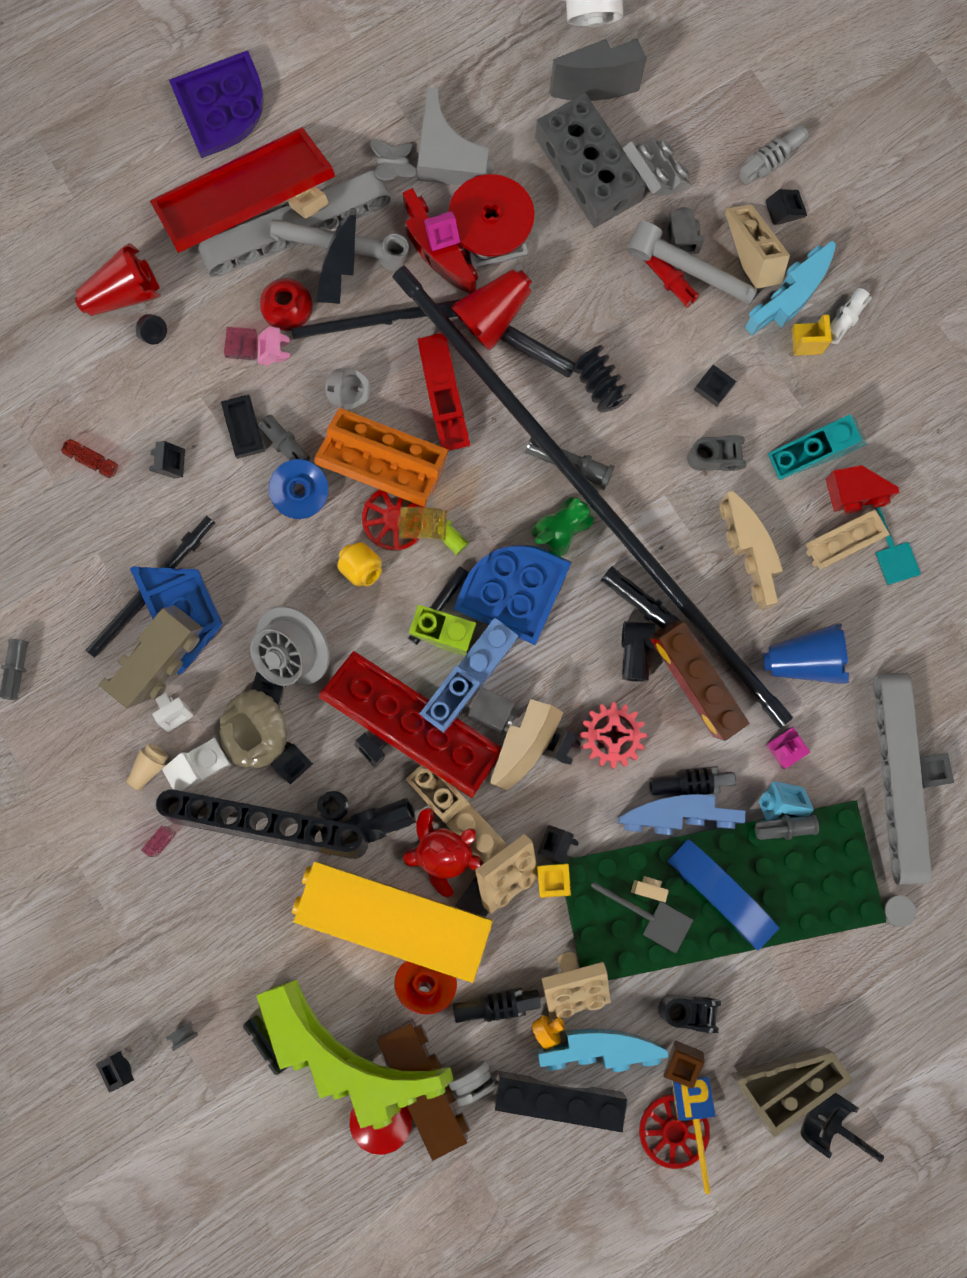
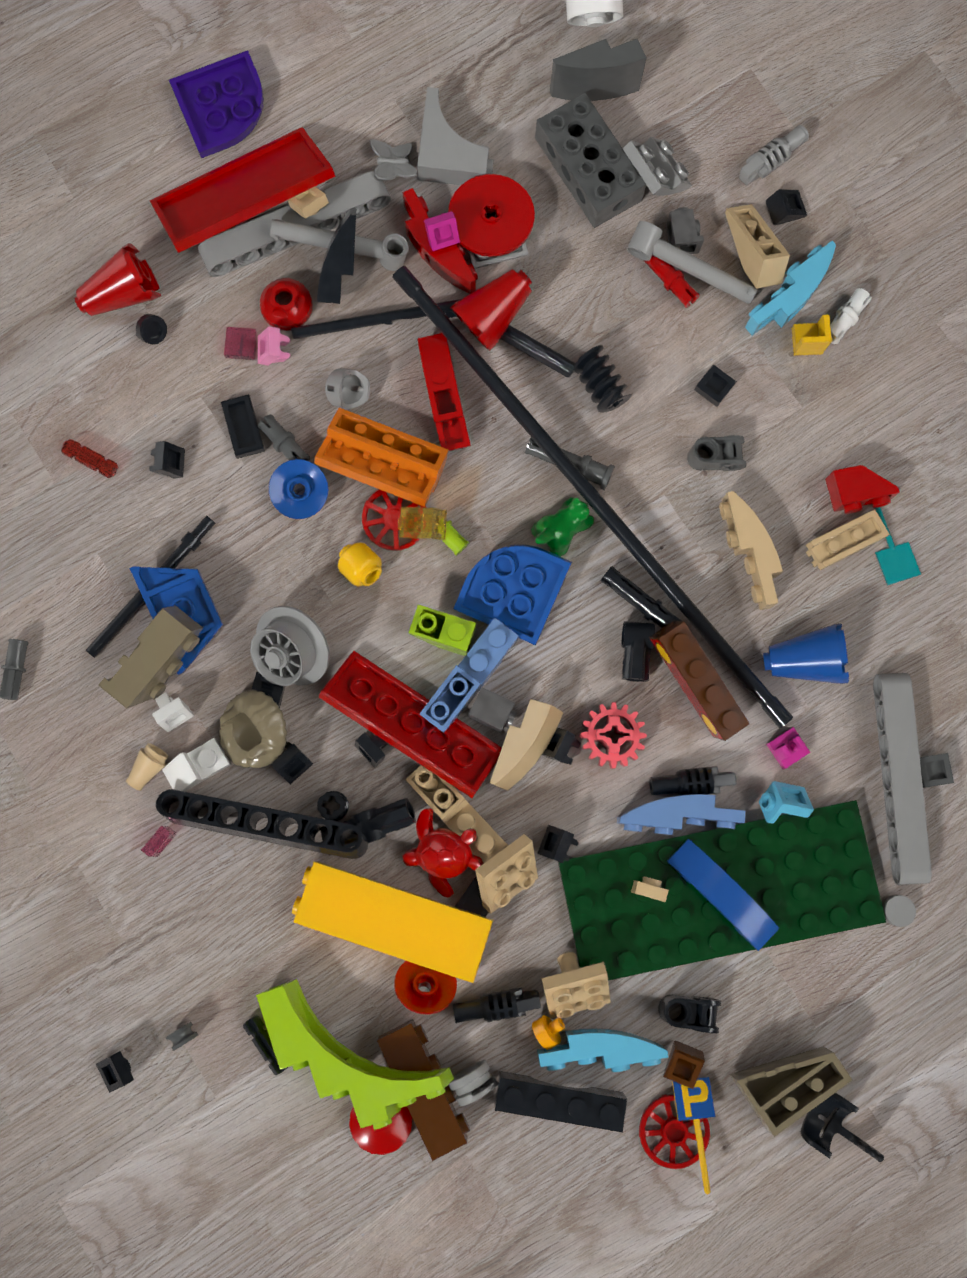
black bar [408,566,468,645] -> none
yellow tile [537,864,571,898] -> none
dark grey piece [591,882,693,953] -> none
dark grey axle [754,815,819,840] -> none
teal slope [768,414,868,480] -> none

